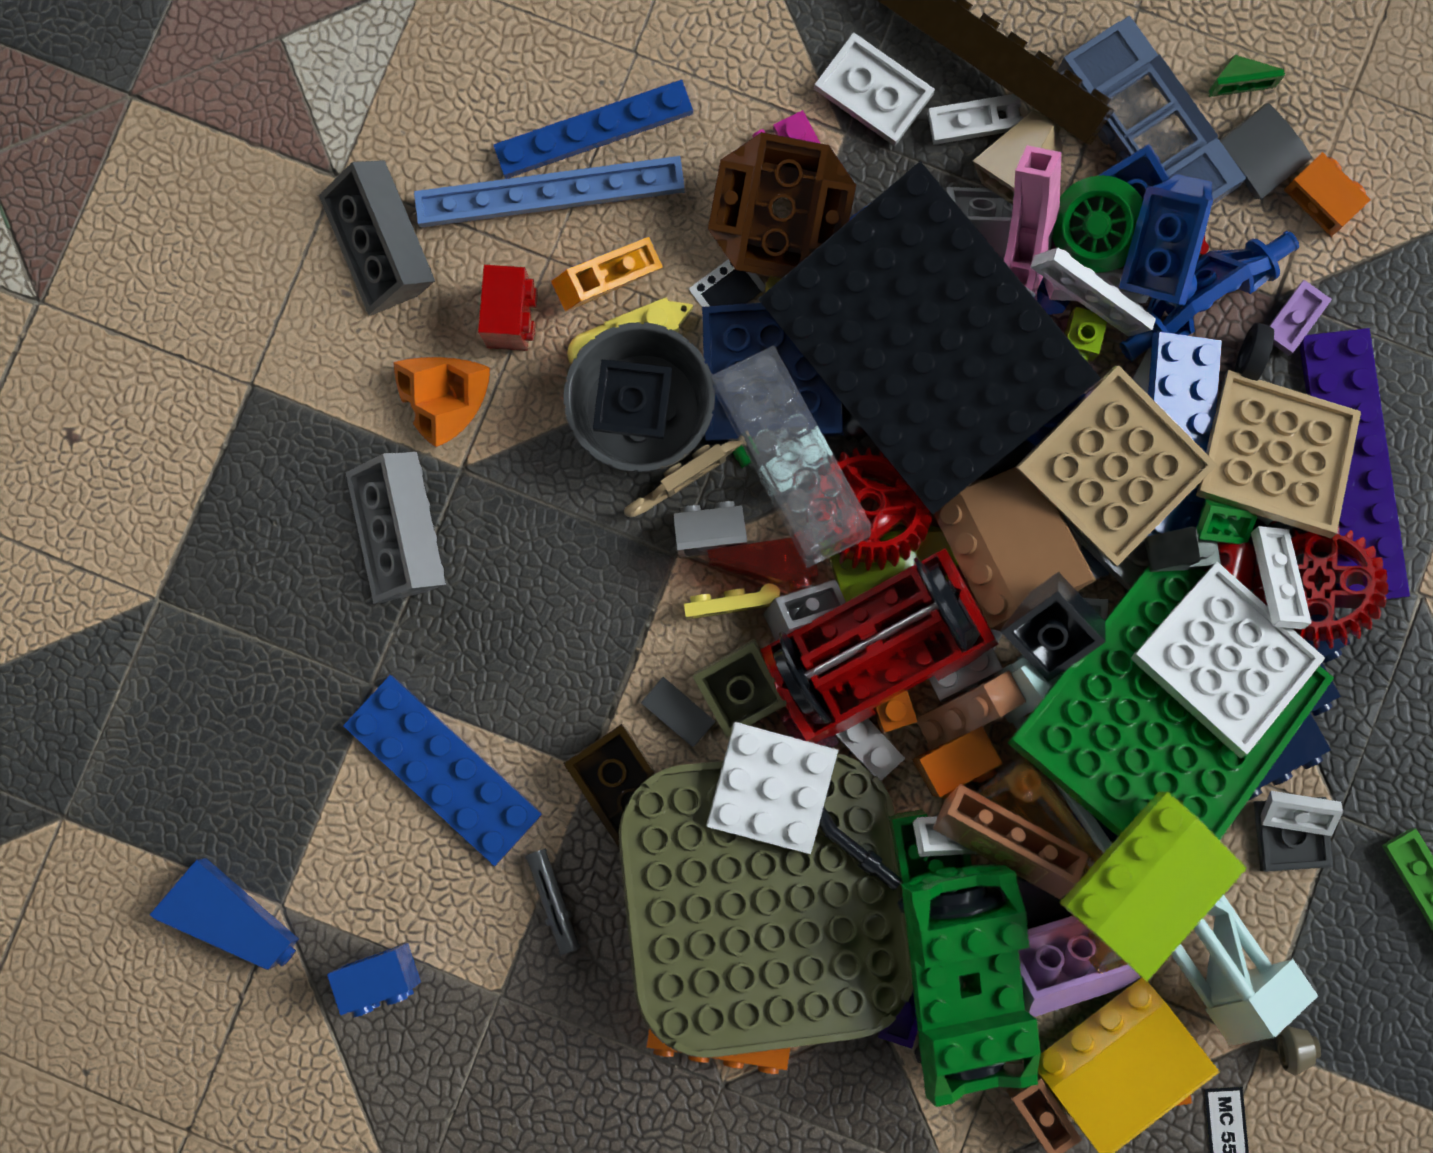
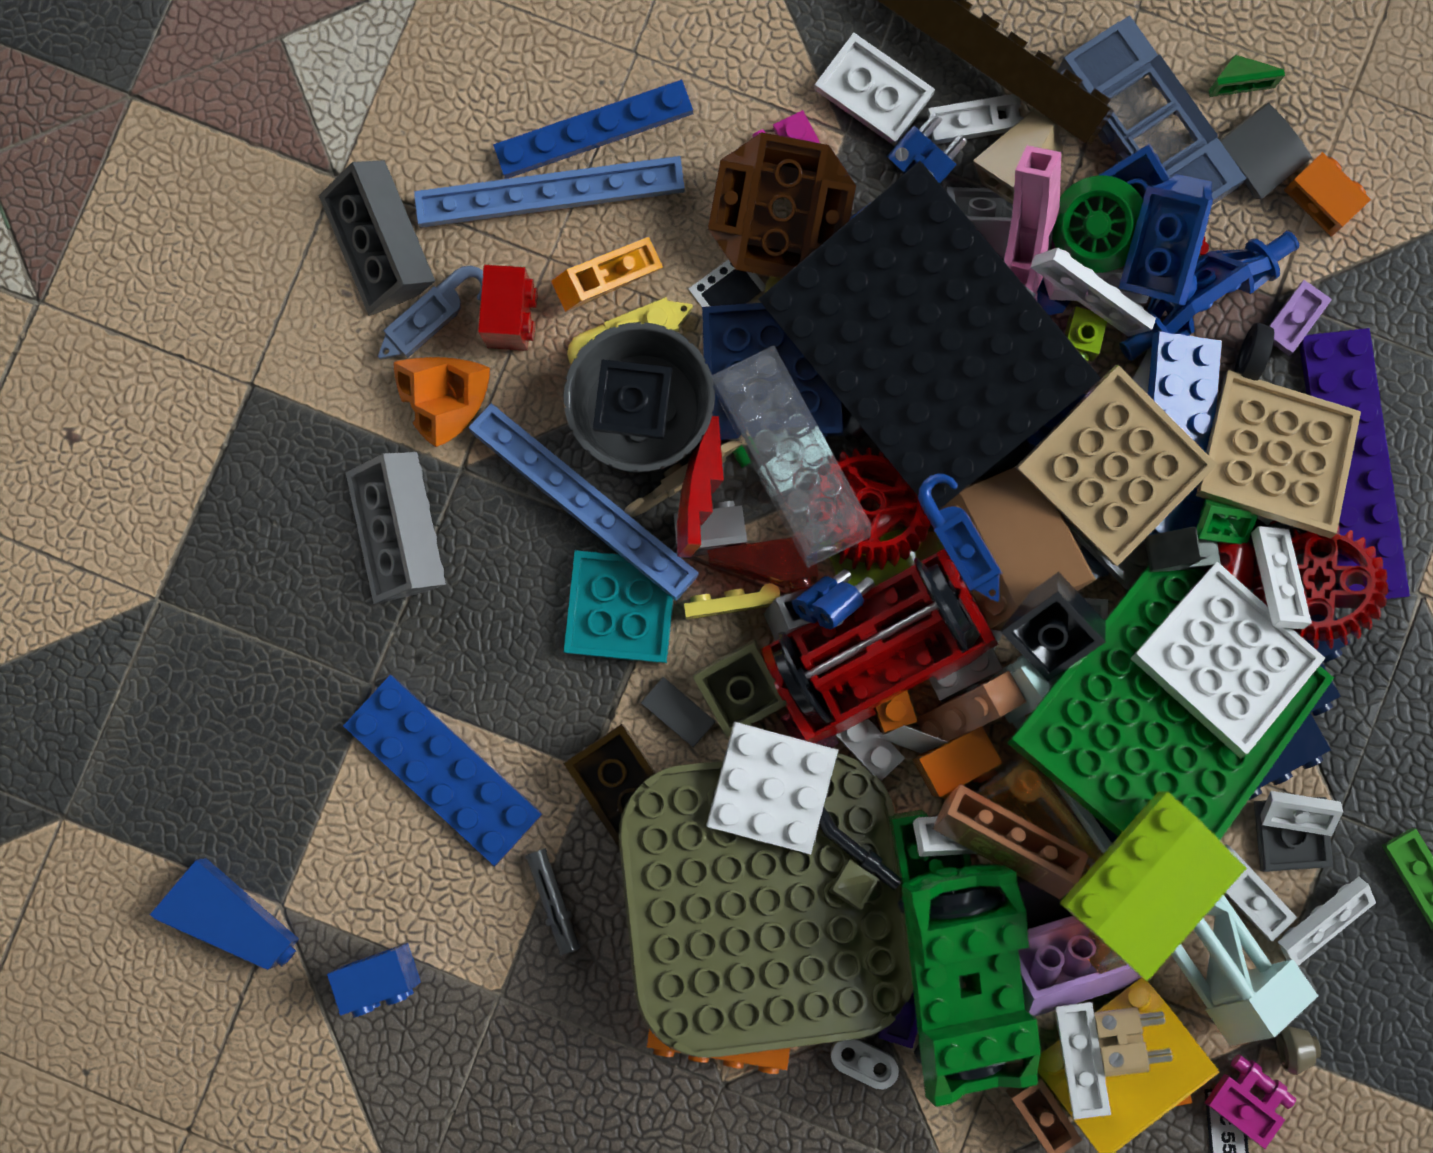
none -> sand blue plate [378,266,483,360]
none -> medium blue plate [468,403,699,601]
none -> teal plate [564,550,674,664]
none -> red slope [677,416,724,558]
none -> blue piece [792,570,875,629]
none -> olive tile [829,860,879,910]
none -> white plate [830,1039,899,1089]
none -> white sticker [878,726,948,754]
none -> blue piece [887,113,967,184]
none -> blue plate [918,474,1003,602]
none -> white plate [1055,1002,1111,1119]
none -> tan piece [1094,1007,1173,1077]
none -> dark pink plate [1204,1054,1296,1149]
none -> white plate [1225,844,1297,942]
none -> white plate [1278,876,1376,966]

